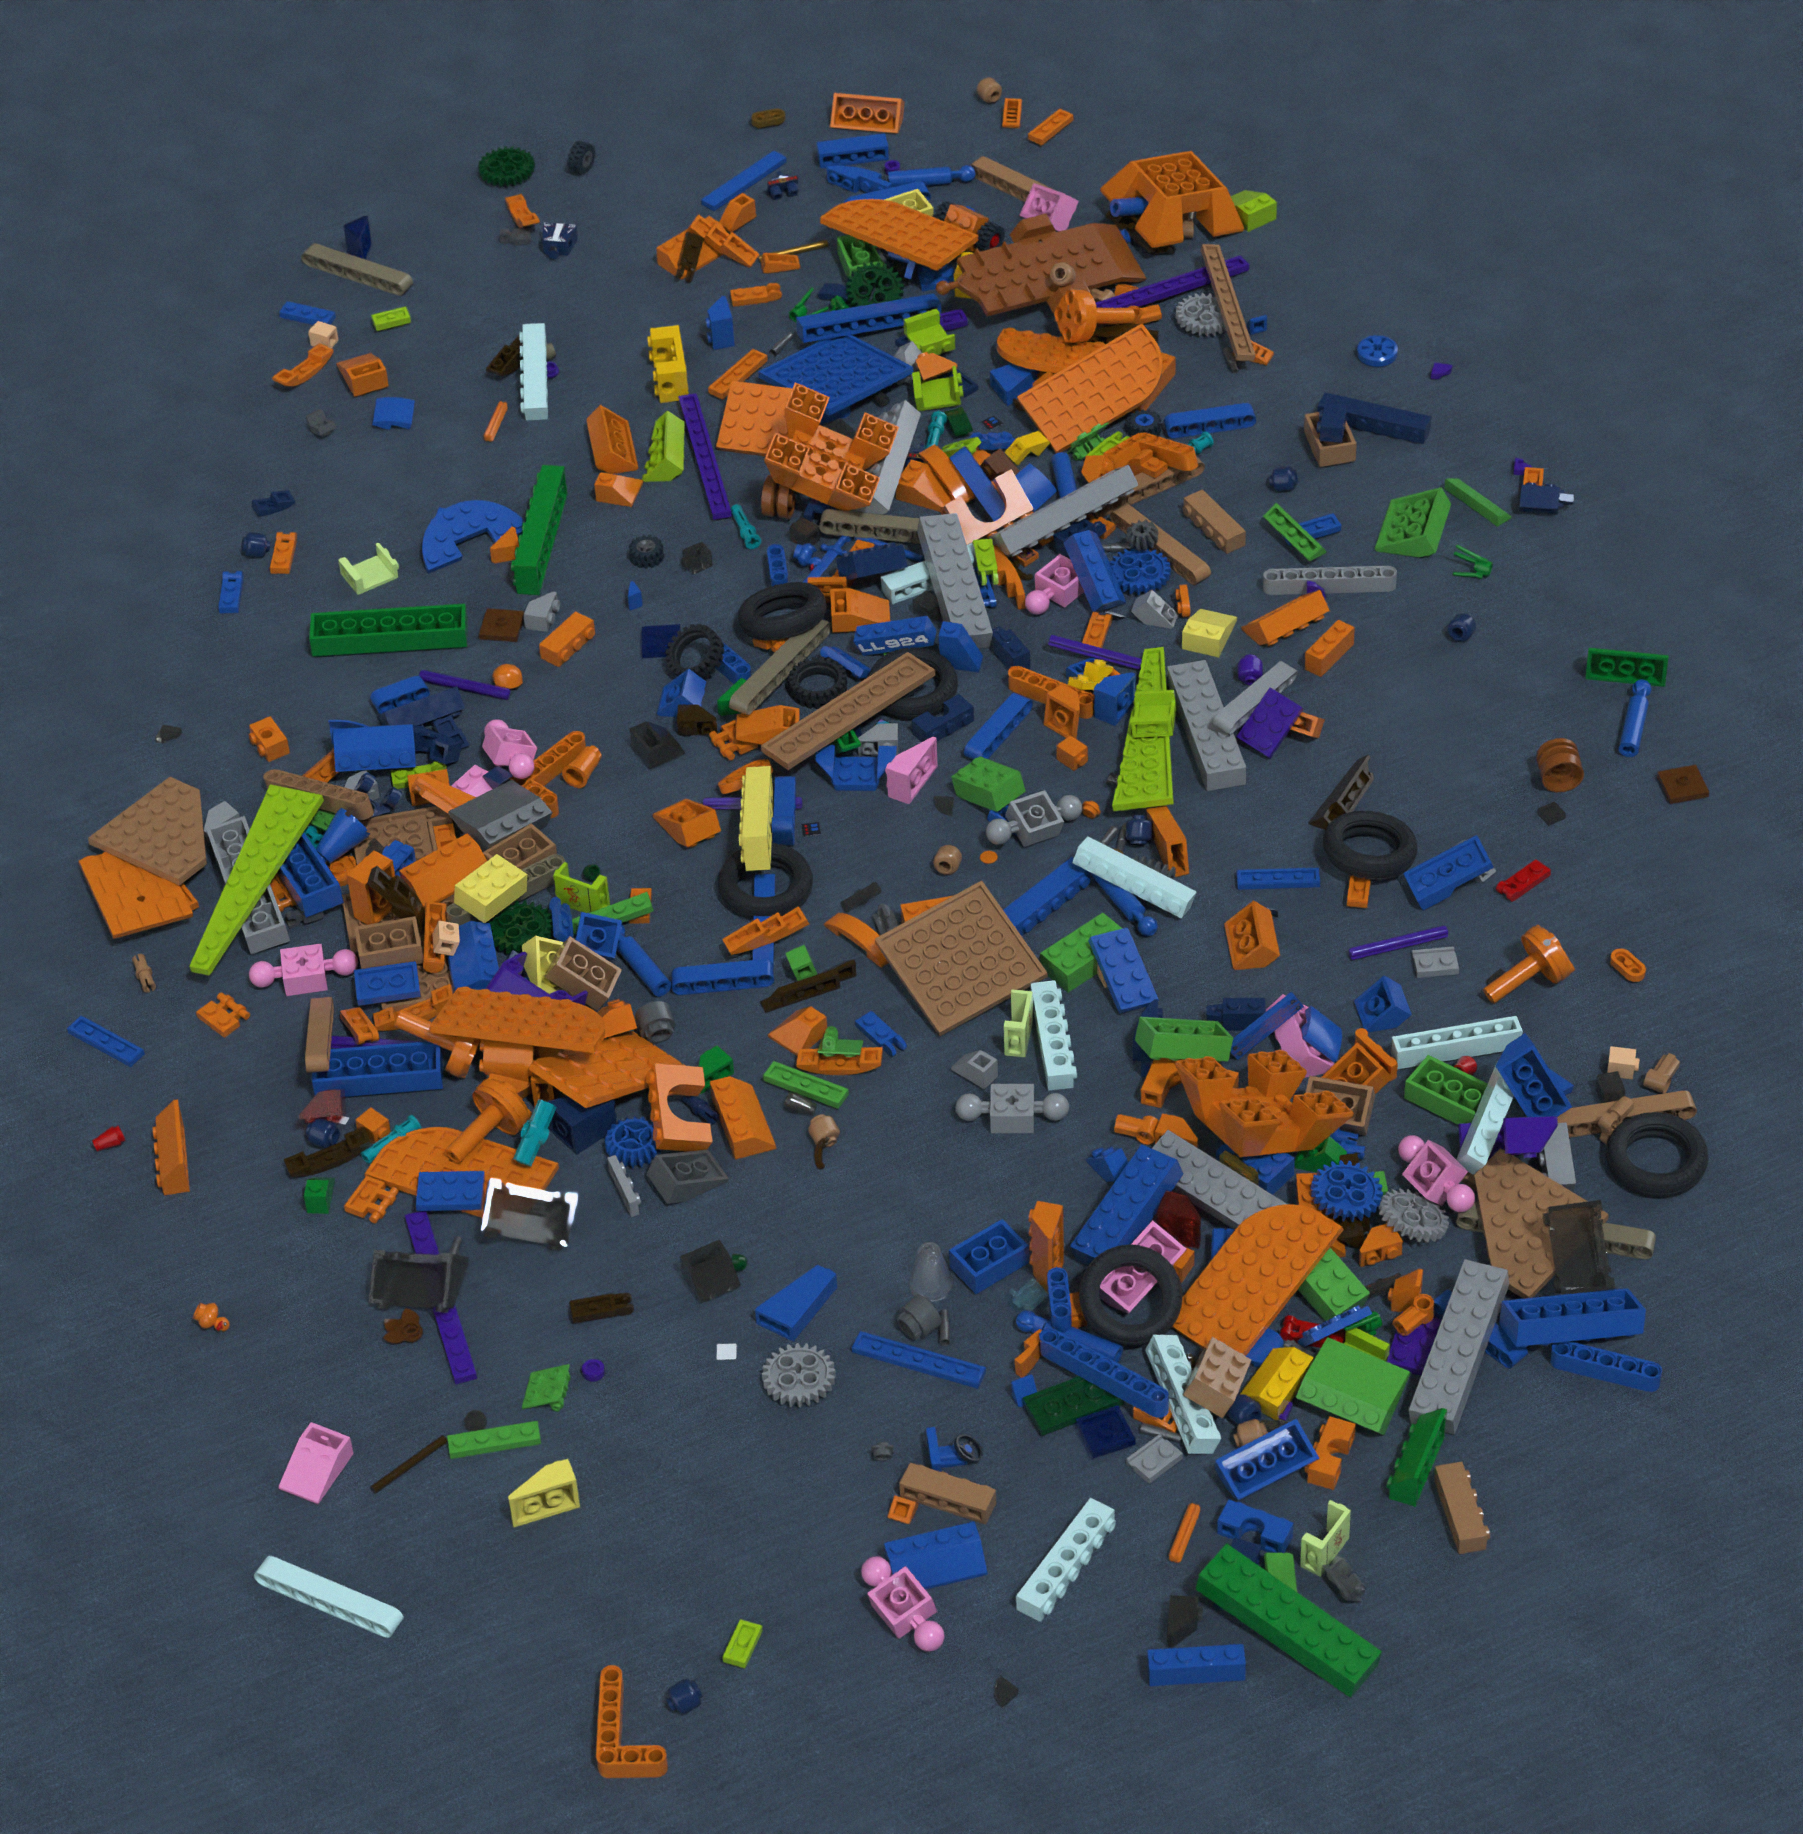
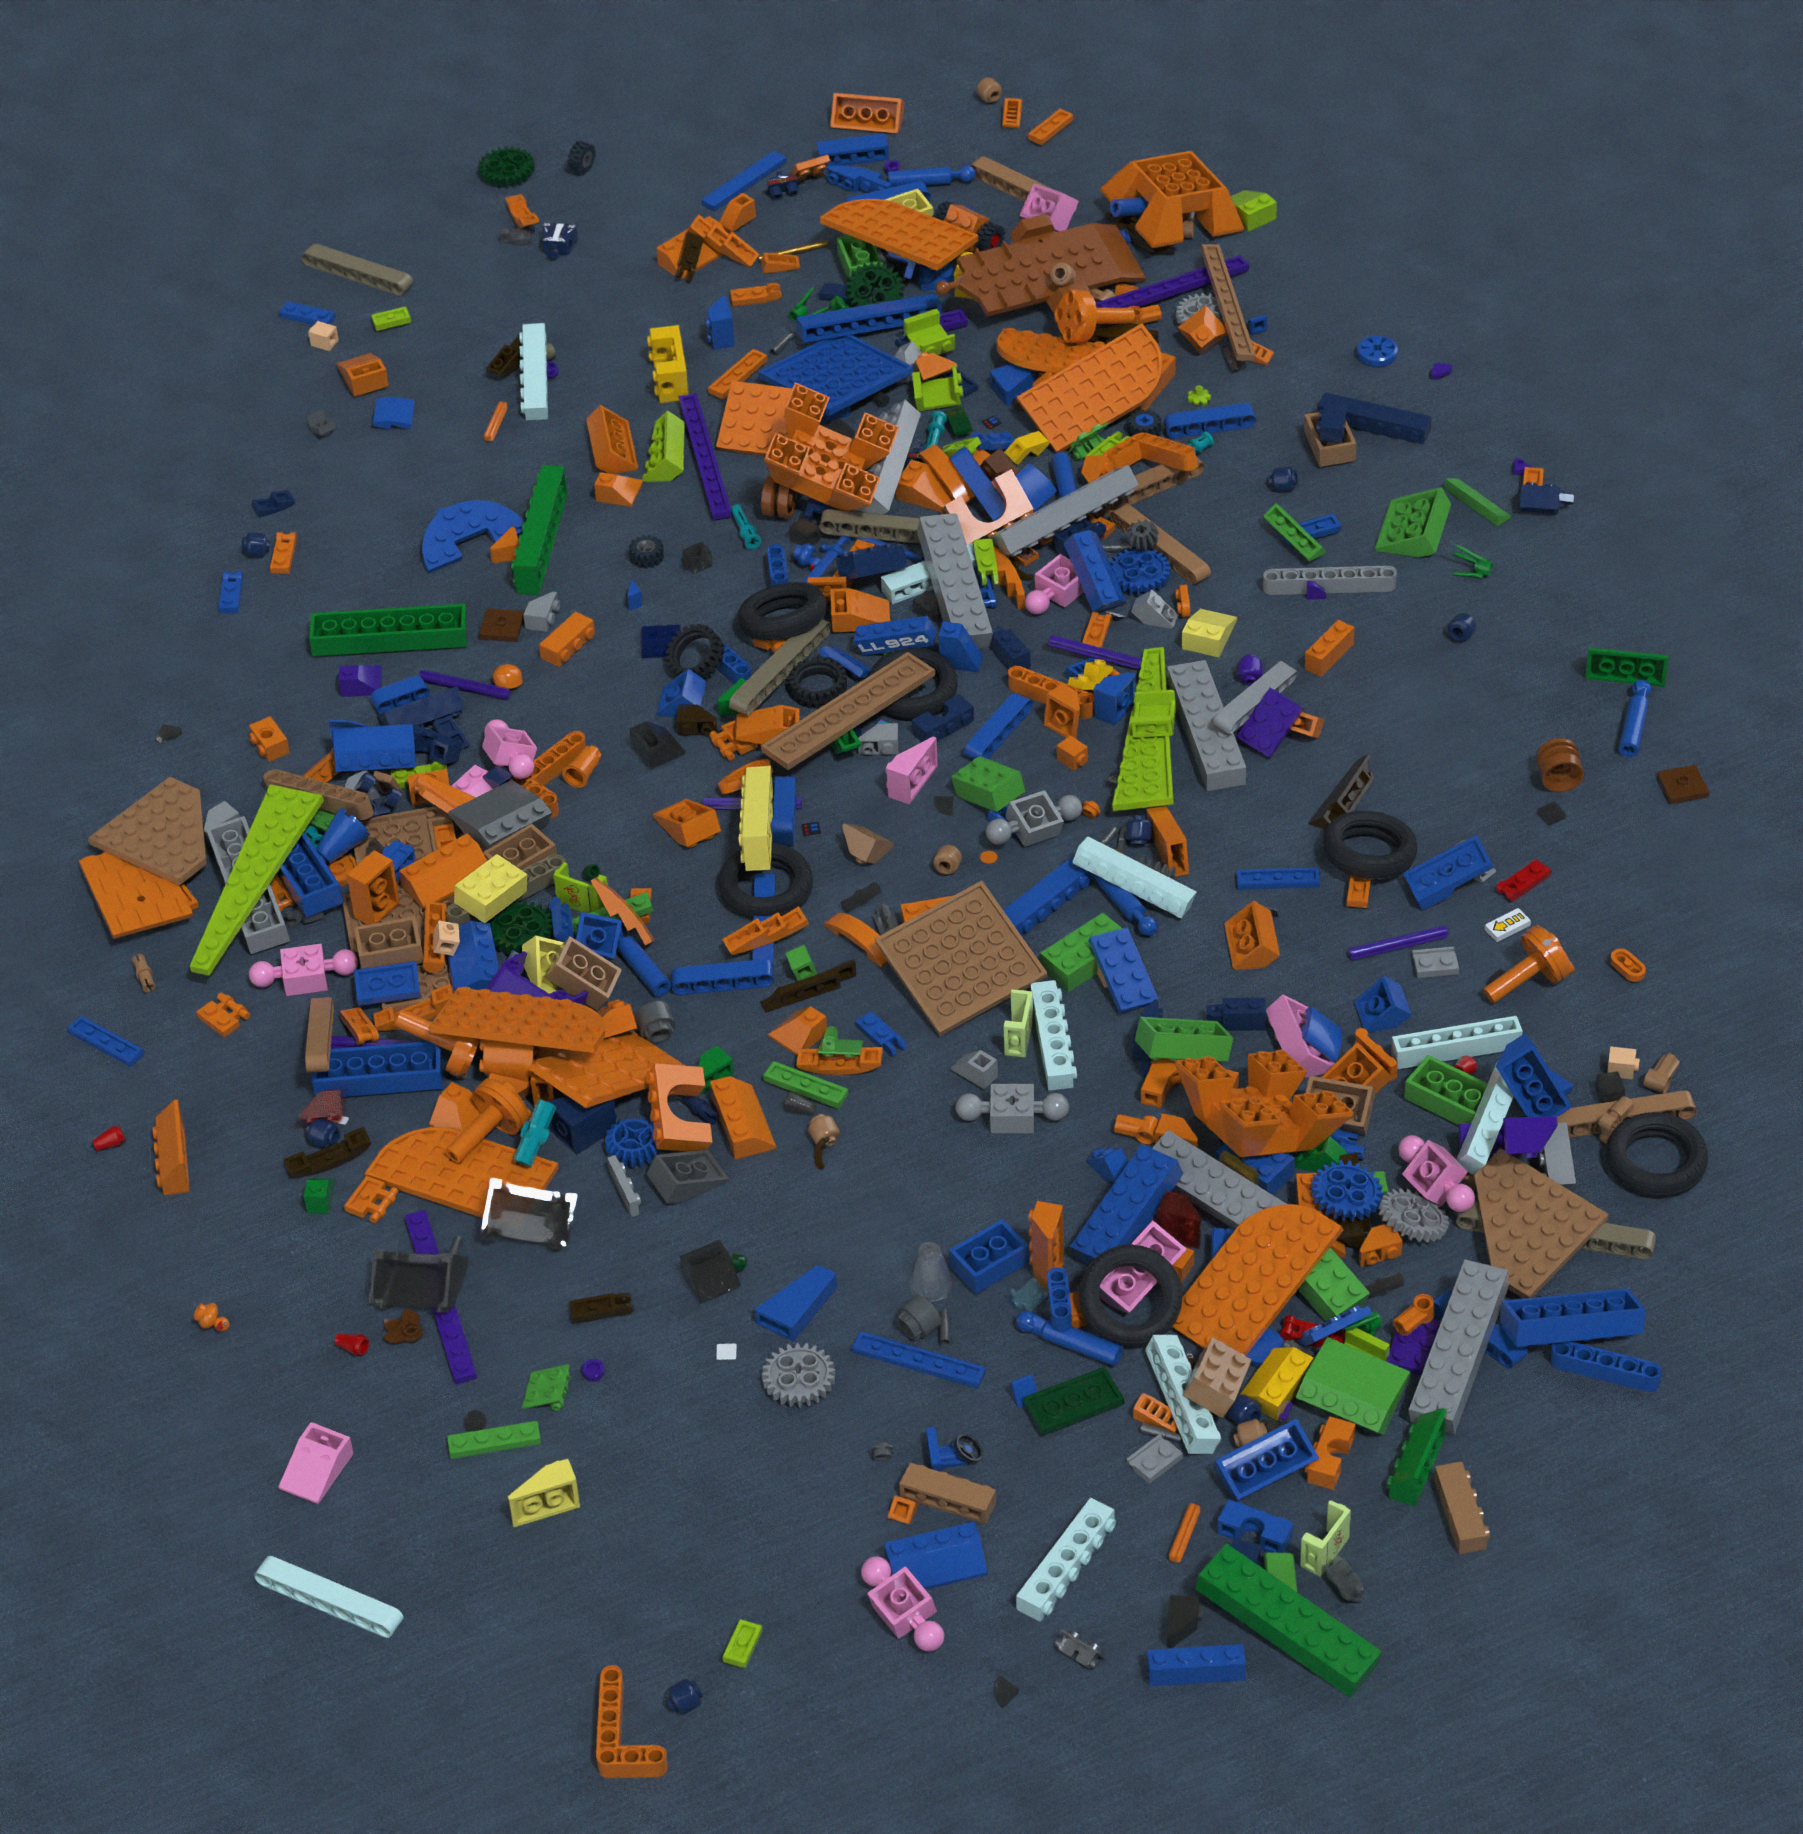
orange slope [272,343,334,386] -> none
yellowish green panel [338,543,399,595] -> none
clear blue slope [343,216,372,260] -> none
orange brick [355,1107,391,1144] -> none
teal pin [361,1115,422,1164] -> none
dark brown slope [367,866,425,935] -> none
dark brown bar [370,1435,447,1494] -> none
blue plate [416,1171,485,1211] -> none
pearl gold plate [751,108,785,128] -> none
blue piece [816,745,897,791] -> none
orange slope [1014,1329,1042,1378] -> none
blue beam [1039,1328,1169,1418] -> none
clear blue plate [1076,1405,1136,1459] -> none
orange brick [1127,449,1168,478] -> none
medium nougat brick [1182,489,1246,554] -> none
blue tile [1230,992,1304,1060] -> none
orange slope [1241,590,1330,646] -> none
orange slope [1388,1269,1423,1312] -> none
clear smoke windscreen [1543,1200,1616,1295] -> none
none -> red cone [334,1333,369,1356]
none -> dark purple slope [338,665,382,697]
none -> medium nougat tile [373,771,404,799]
none -> orange slope [429,1082,481,1132]
none -> orange slope [591,877,655,945]
none -> orange plate [789,155,830,182]
none -> medium nougat slope [842,823,895,865]
none -> flat silver hinge [1055,1629,1105,1669]
none -> orange slope [1178,305,1228,355]
none -> lime plant [1188,385,1211,406]
none -> white tile [1484,908,1531,942]

